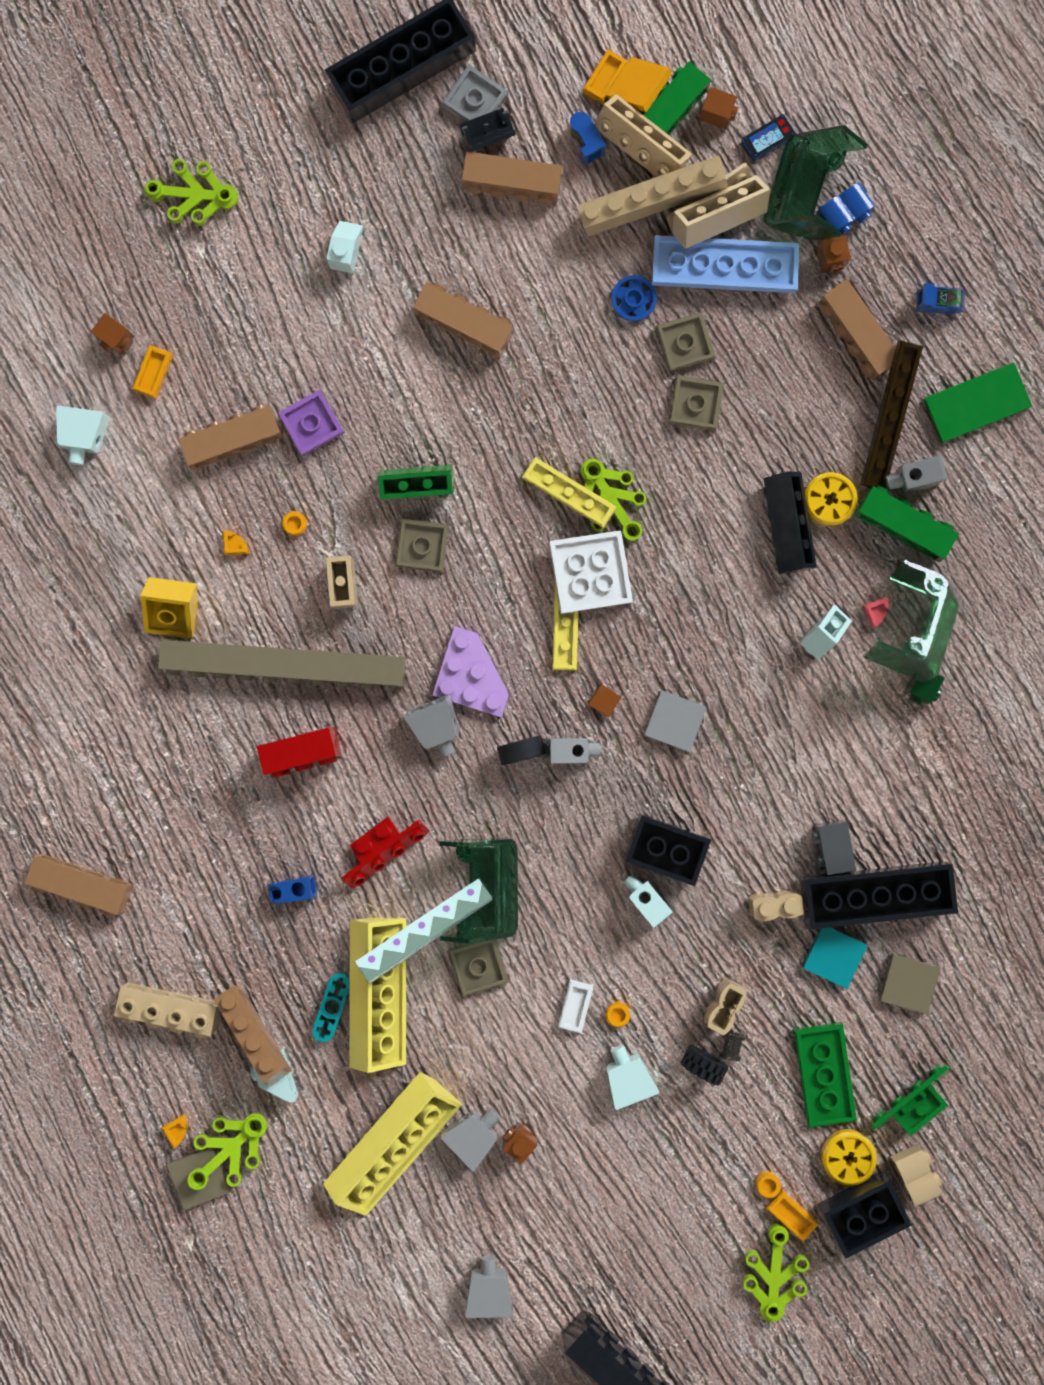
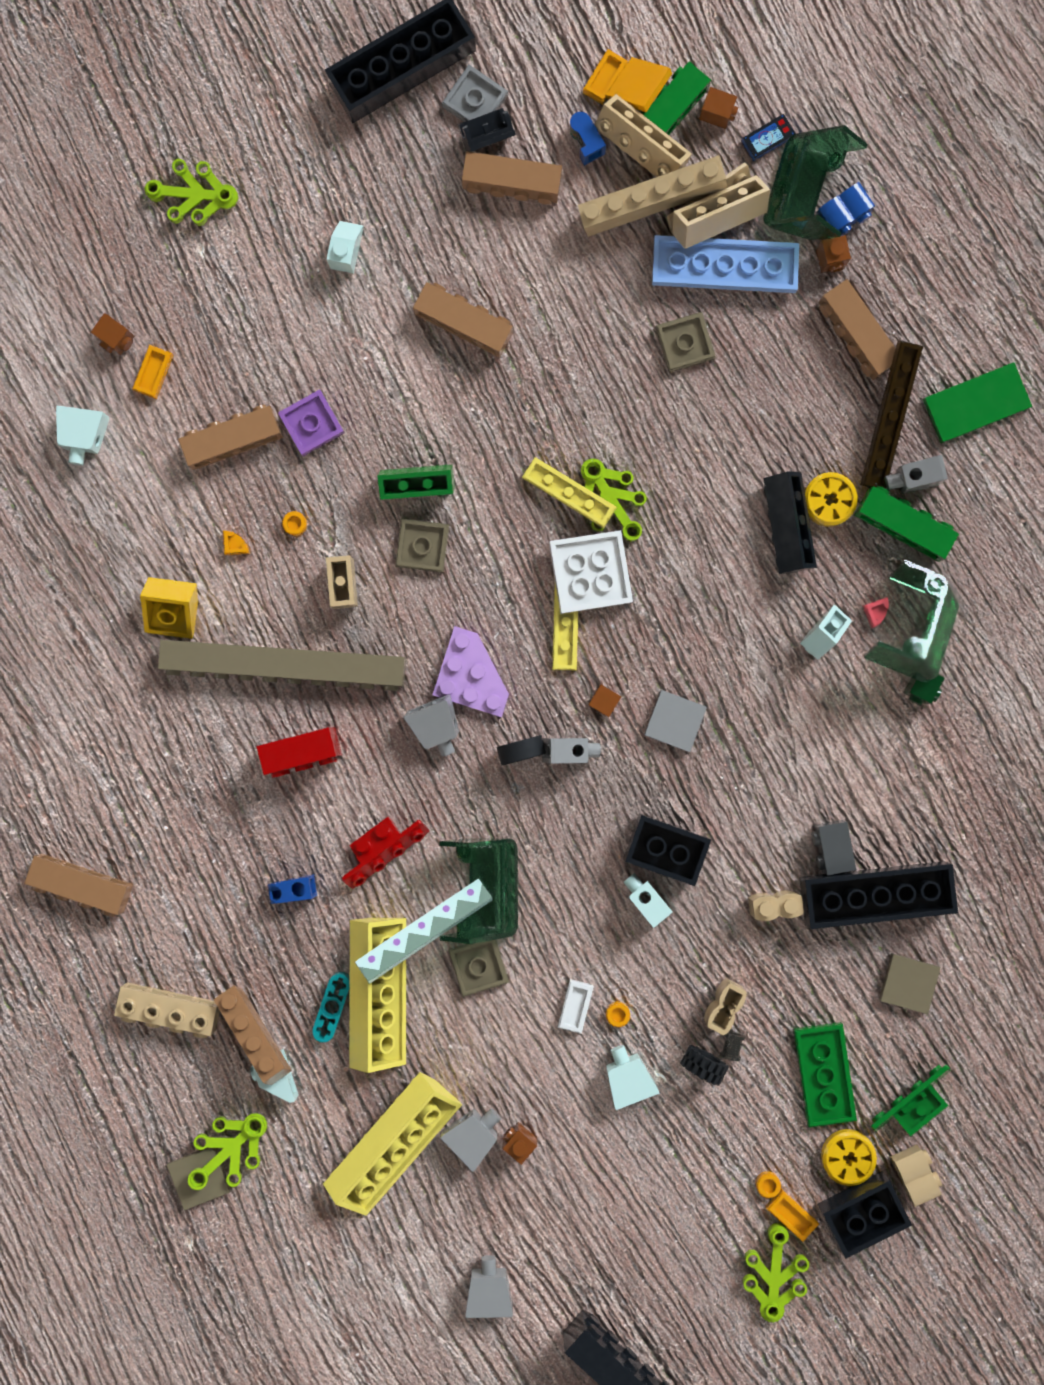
light orange tile [162,1113,188,1149] -> none
blue wheel [611,275,657,322] -> none
dark tan tile [668,375,724,432] -> none
teal tile [802,927,868,989] -> none
blue leg [916,283,965,314] -> none

